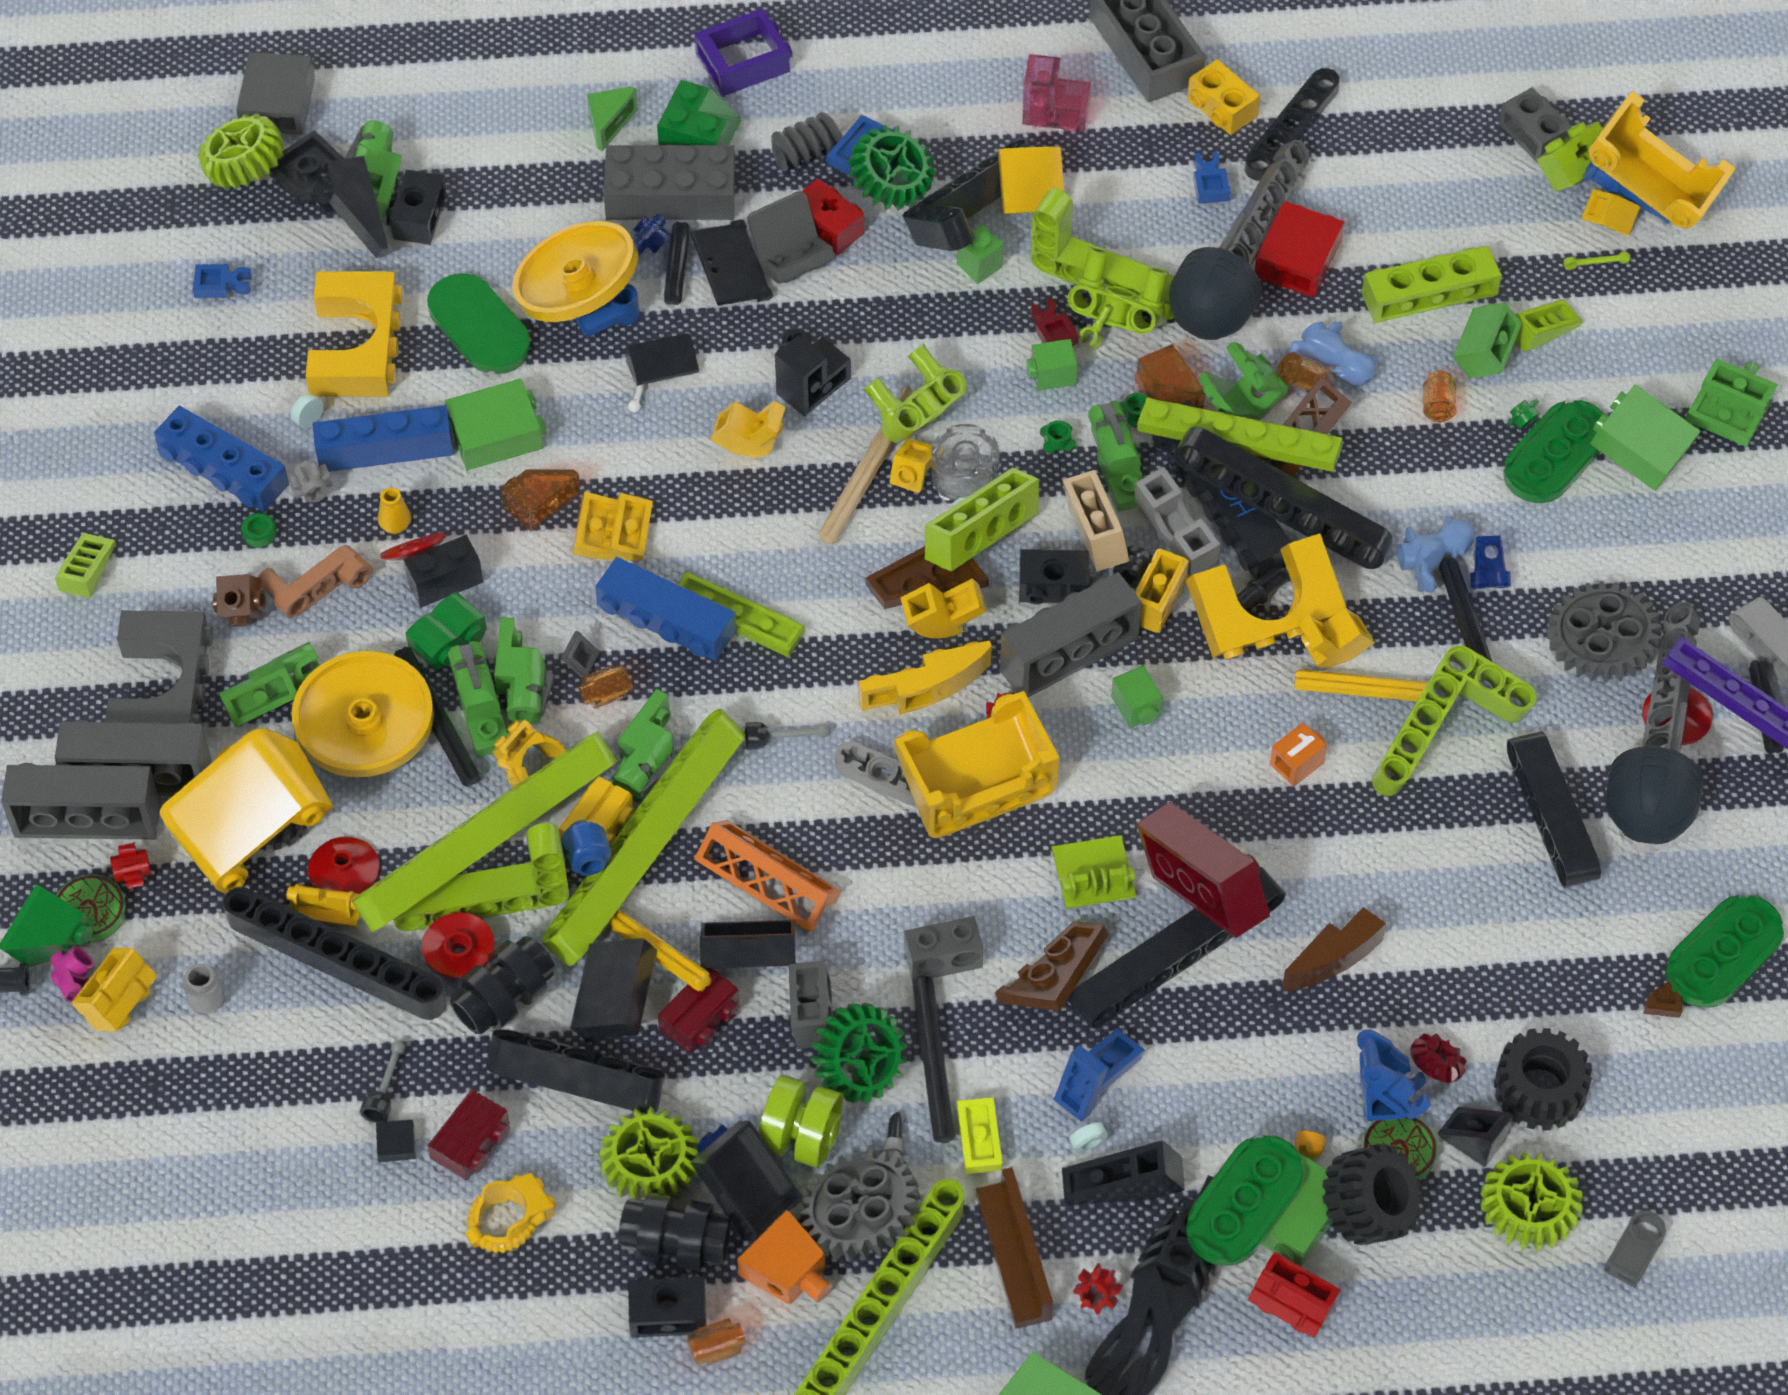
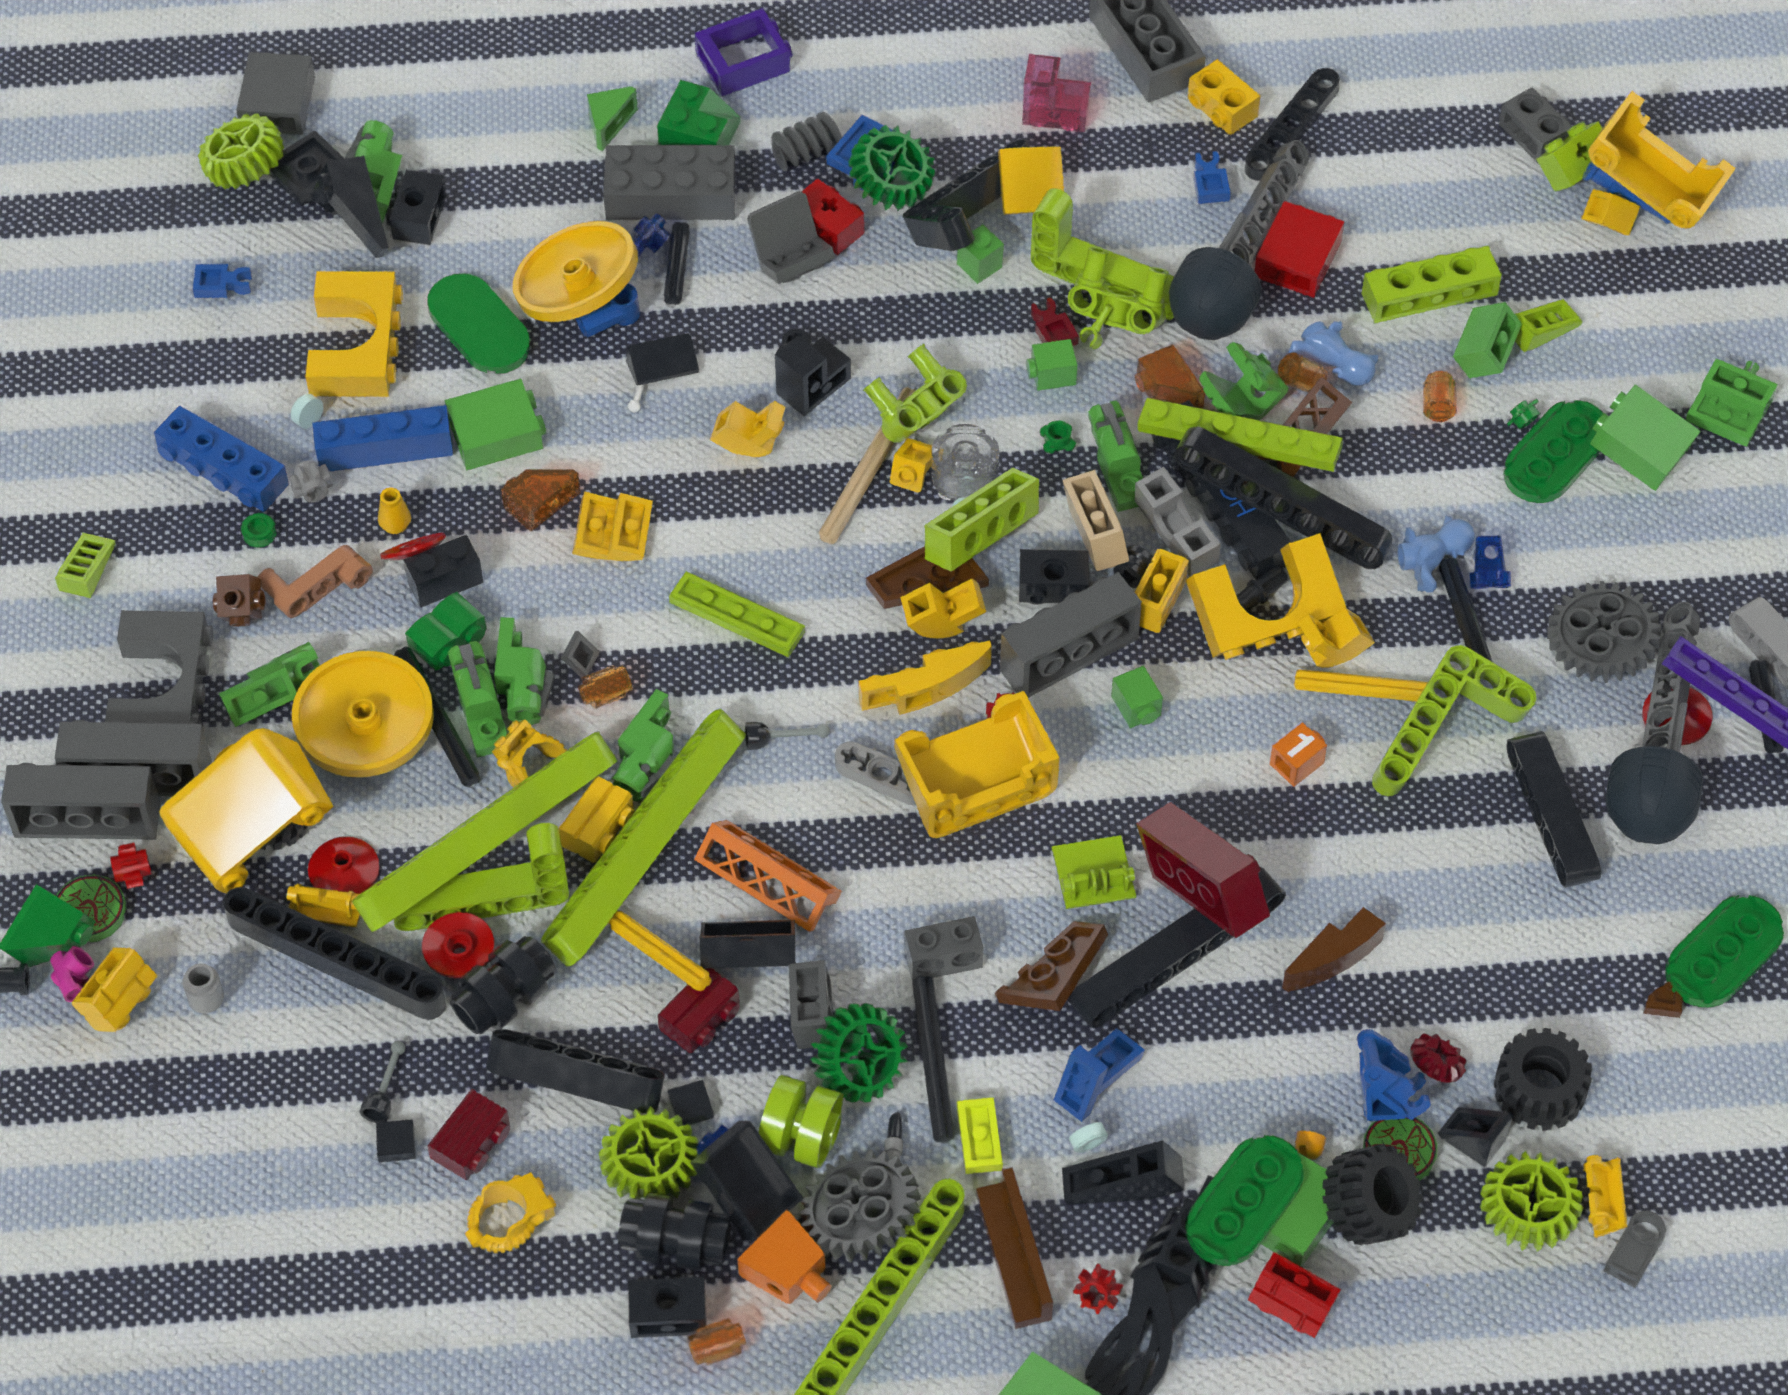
blue head [561,820,611,876] -> none
black container [570,938,657,1043] -> none
blue brick [595,556,736,661] -> none
black door [690,219,773,306] -> none
green plate [1119,393,1148,427] -> none
lime hinge [1563,251,1631,270] -> none
none -> black tile [667,1080,714,1126]
none -> yellow hinge [1583,1155,1627,1238]

